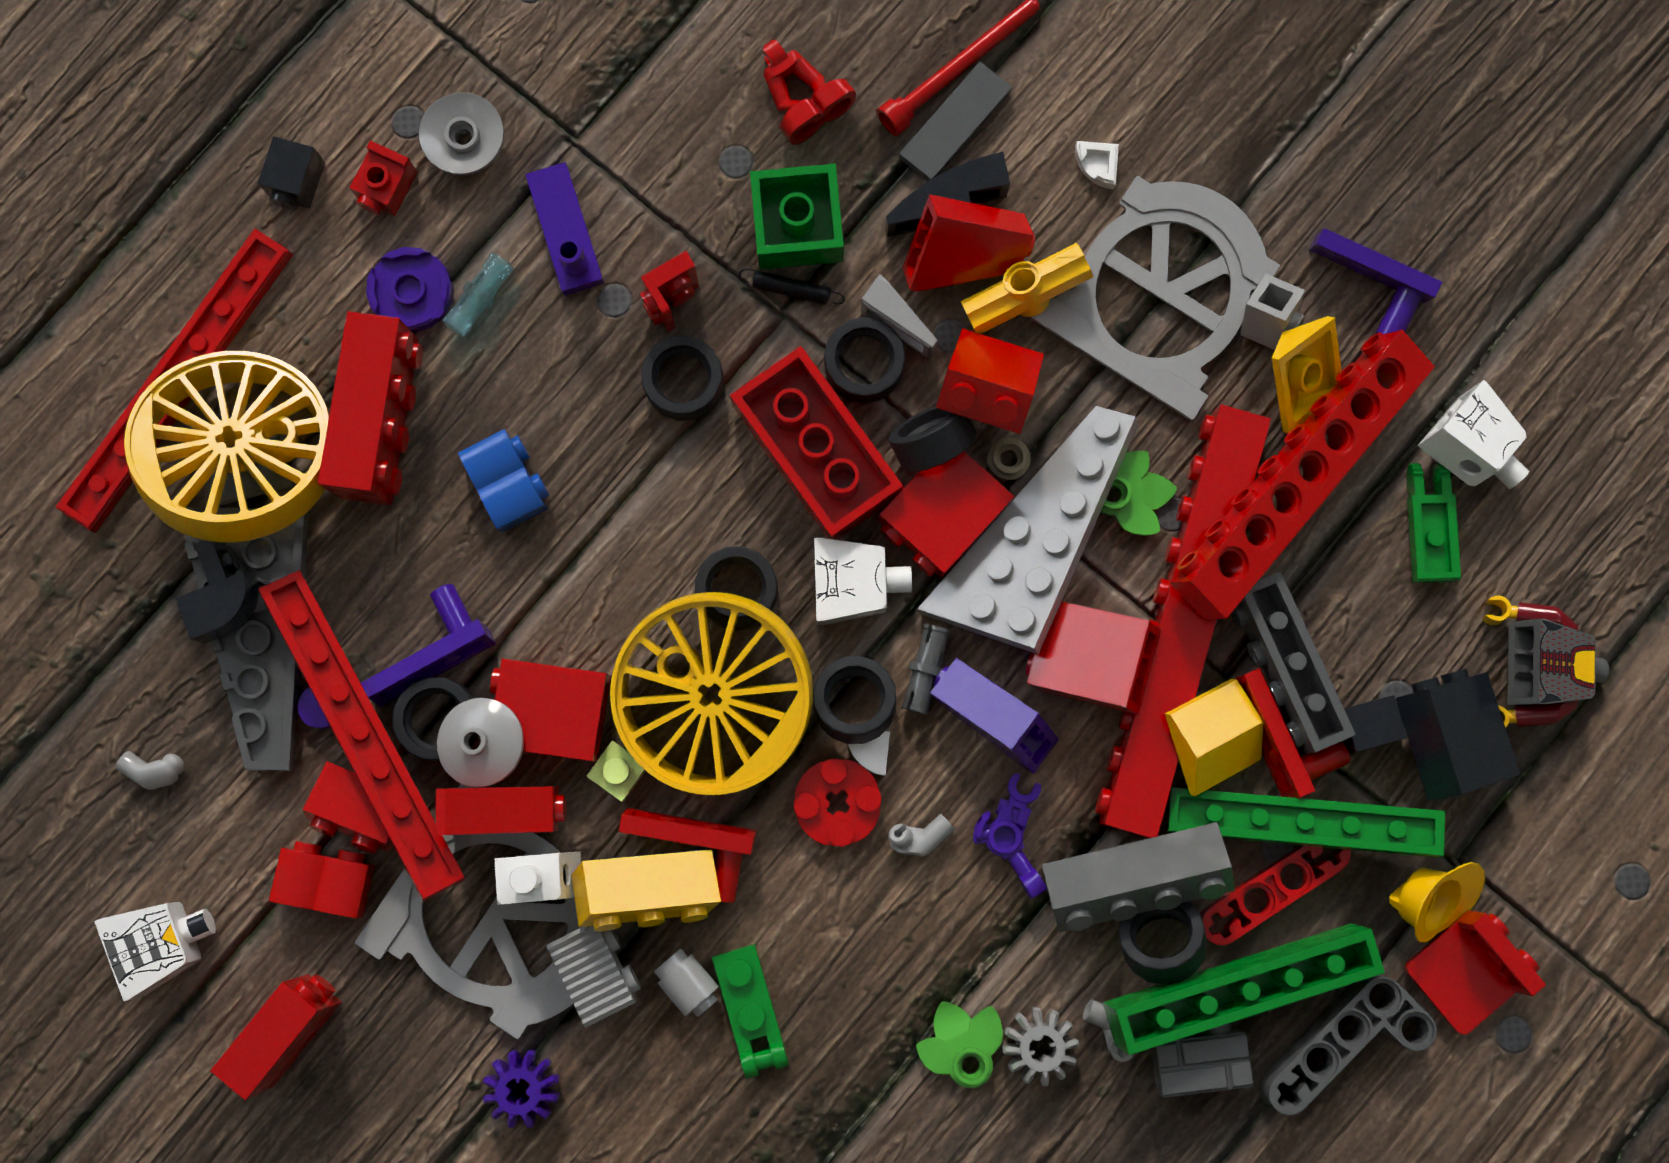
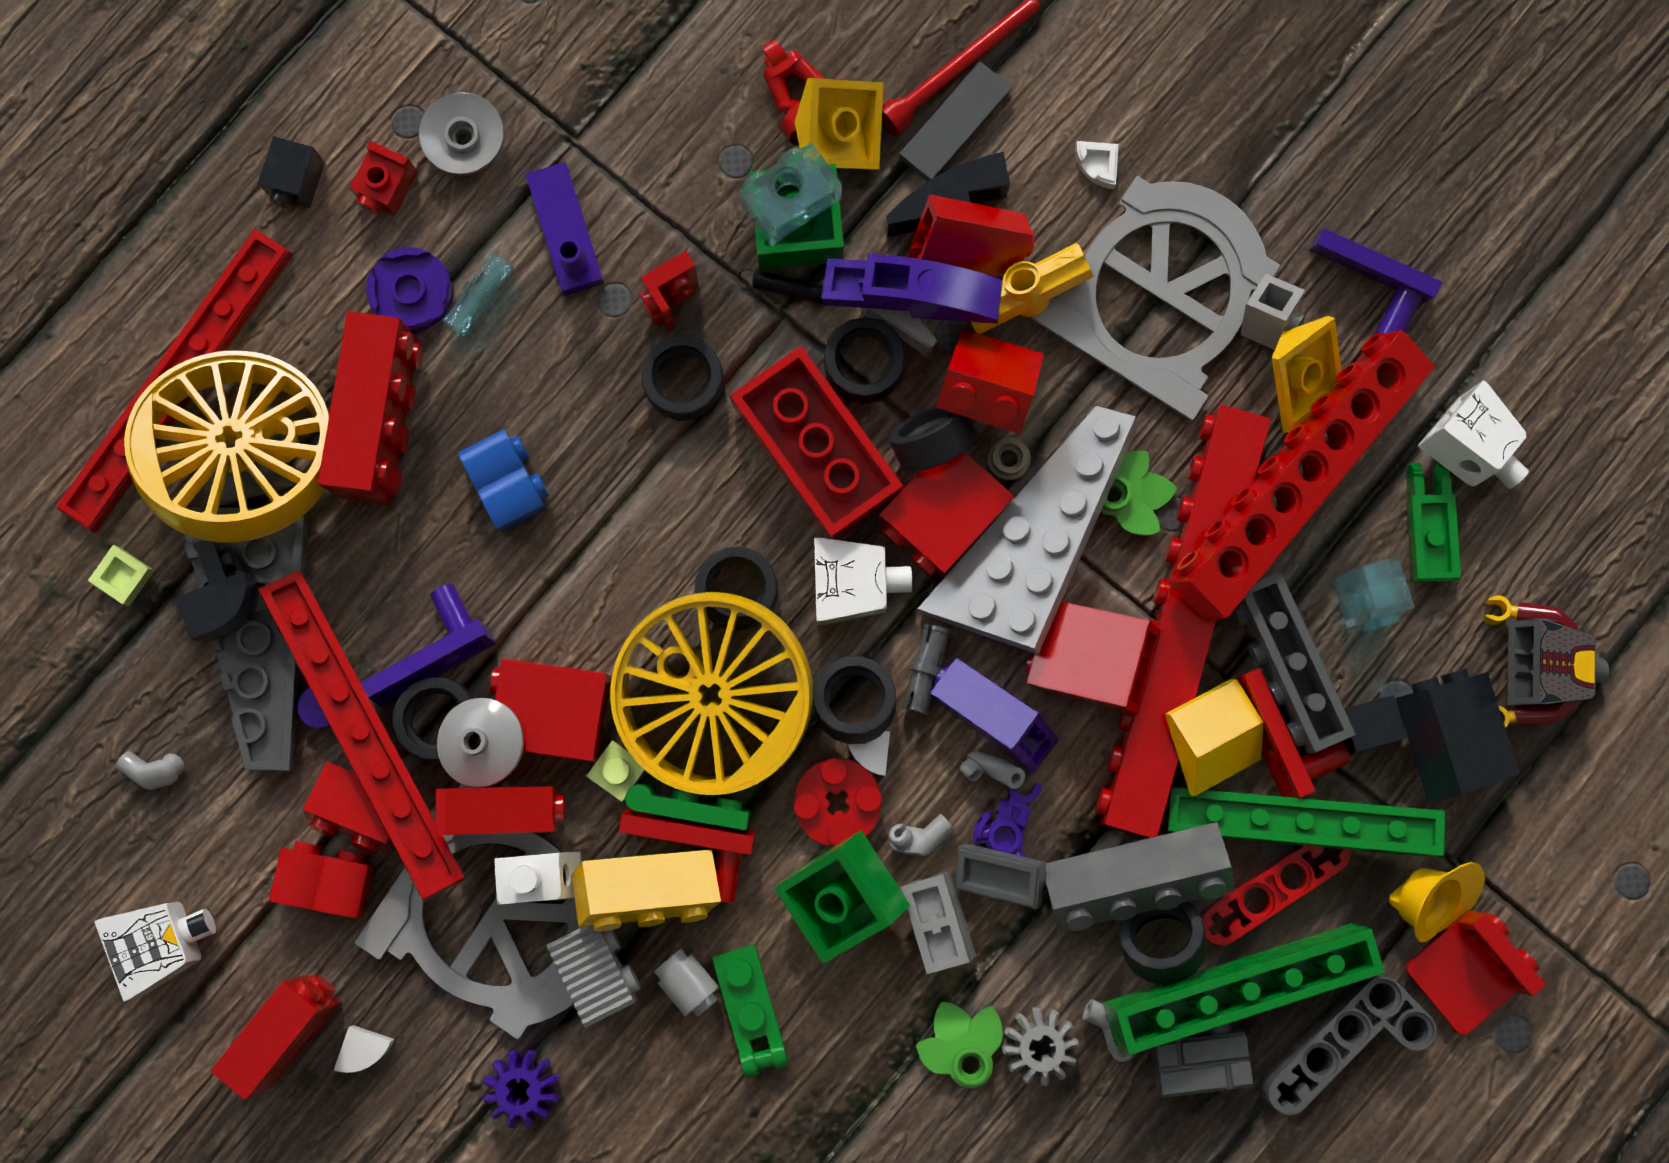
none -> yellowish green plate [88,545,155,606]
none -> white tile [334,1025,394,1073]
none -> green plate [625,783,751,830]
none -> clear light blue brick [739,142,842,247]
none -> green brick [774,830,911,964]
none -> yellow slope [794,78,884,169]
none -> dark purple slope [821,254,1003,324]
none -> light grey hinge [901,870,976,974]
none -> dark grey tile [954,843,1047,909]
none -> light grey arm [960,751,1025,789]
none -> clear light blue brick [1332,556,1414,633]

